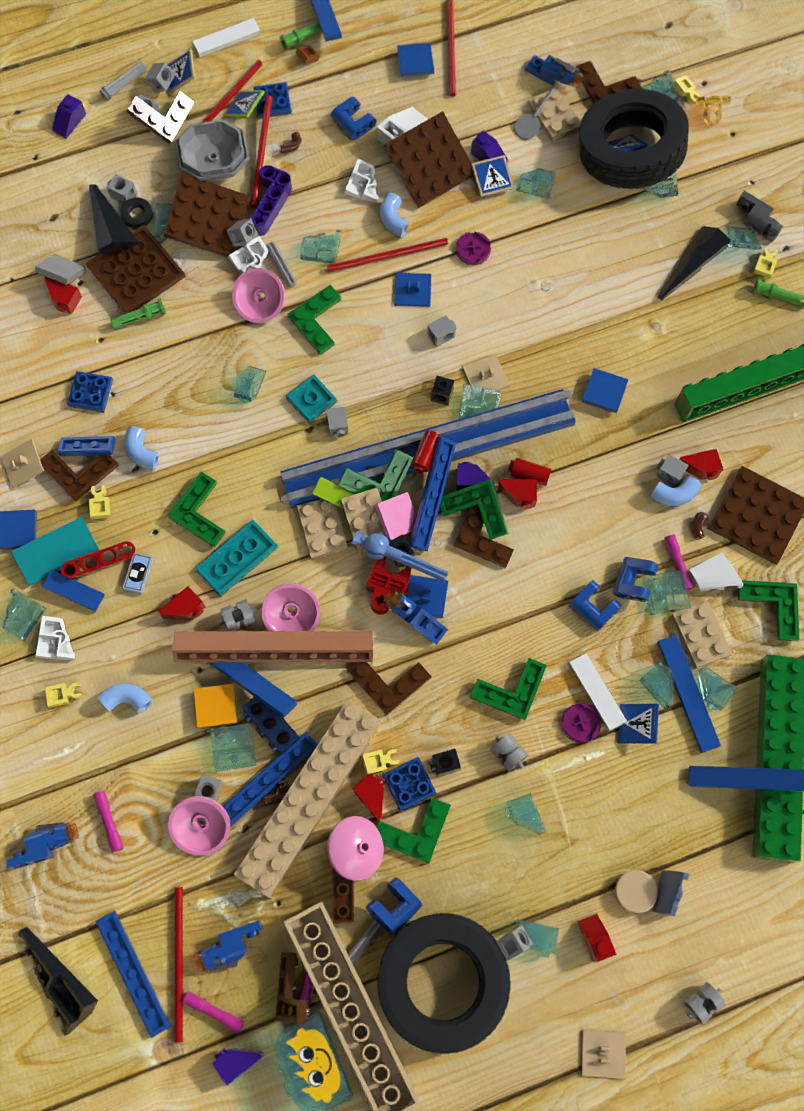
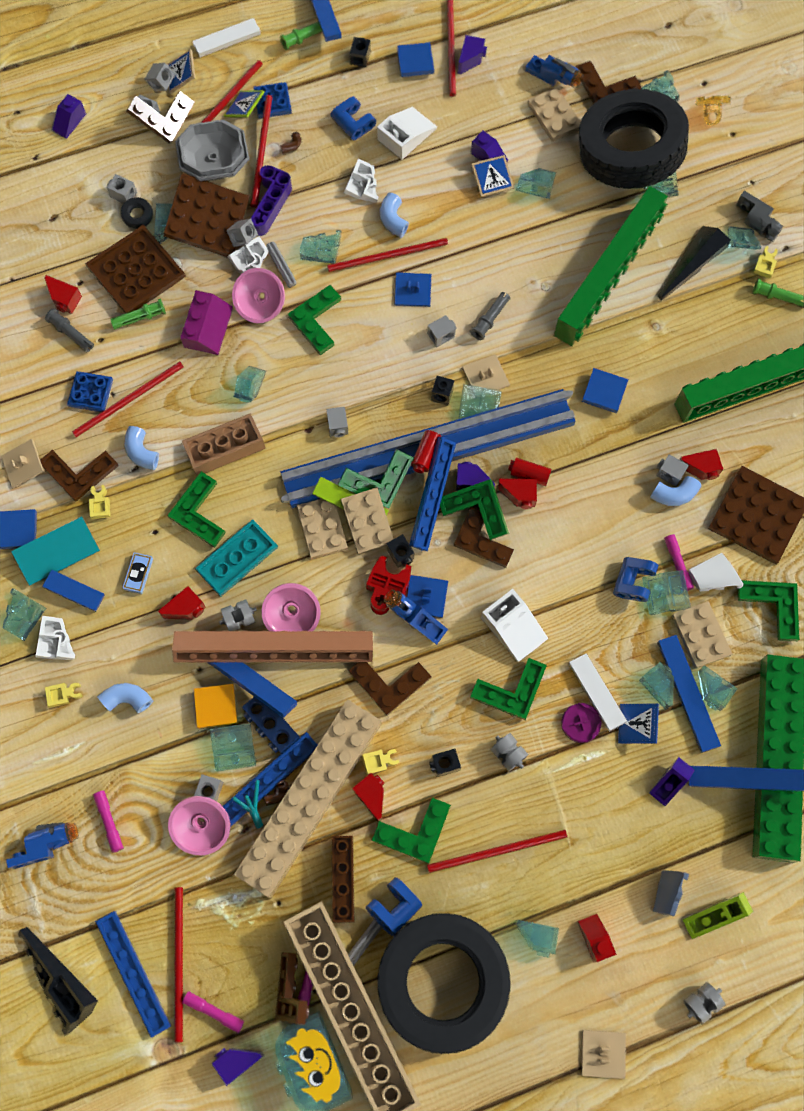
light grey tile [35,254,86,285] -> none
blue tile [58,436,116,457] -> none
red beam [61,541,136,578] -> none
black wedge [89,184,139,256] -> none
light grey axle [100,62,147,100] -> none
blue plate [194,920,263,972] -> none
teal tile [286,374,337,424] -> none
dark orange tile [296,45,320,64] -> none
bright pink dish [327,816,384,881] -> none
medium blue piece [352,531,448,582] -> none
bright pink tile [374,492,417,541] -> none
blue tile [382,757,437,812] -> none
reddish brown plate [384,111,475,208] -> none
magenta tile [456,232,491,265] -> none
light grey brick [496,925,533,961] -> none
clear light blue slope [505,793,546,835] -> none
light grey piece [515,88,555,139] -> none
blue connector [569,580,622,632] -> none
piece [608,134,648,151] -> none
tan tile [615,870,658,913] -> none
light yellow plate [672,75,701,106] -> none
reddish brown arm [691,512,709,540] -> none
none -> dark grey pin [45,308,94,352]
none -> red piece [72,361,184,437]
none -> magenta slope [180,290,233,355]
none -> medium nougat slope [182,413,266,476]
none -> teal plant [232,780,264,829]
none -> black brick [350,37,371,67]
none -> red piece [427,830,567,873]
none -> dark purple slope [458,35,487,74]
none -> dark grey pin [470,292,510,340]
none -> white slope [481,589,548,662]
none -> green brick [554,186,668,346]
none -> dark purple slope [649,757,695,806]
none -> lime slope [682,892,753,939]

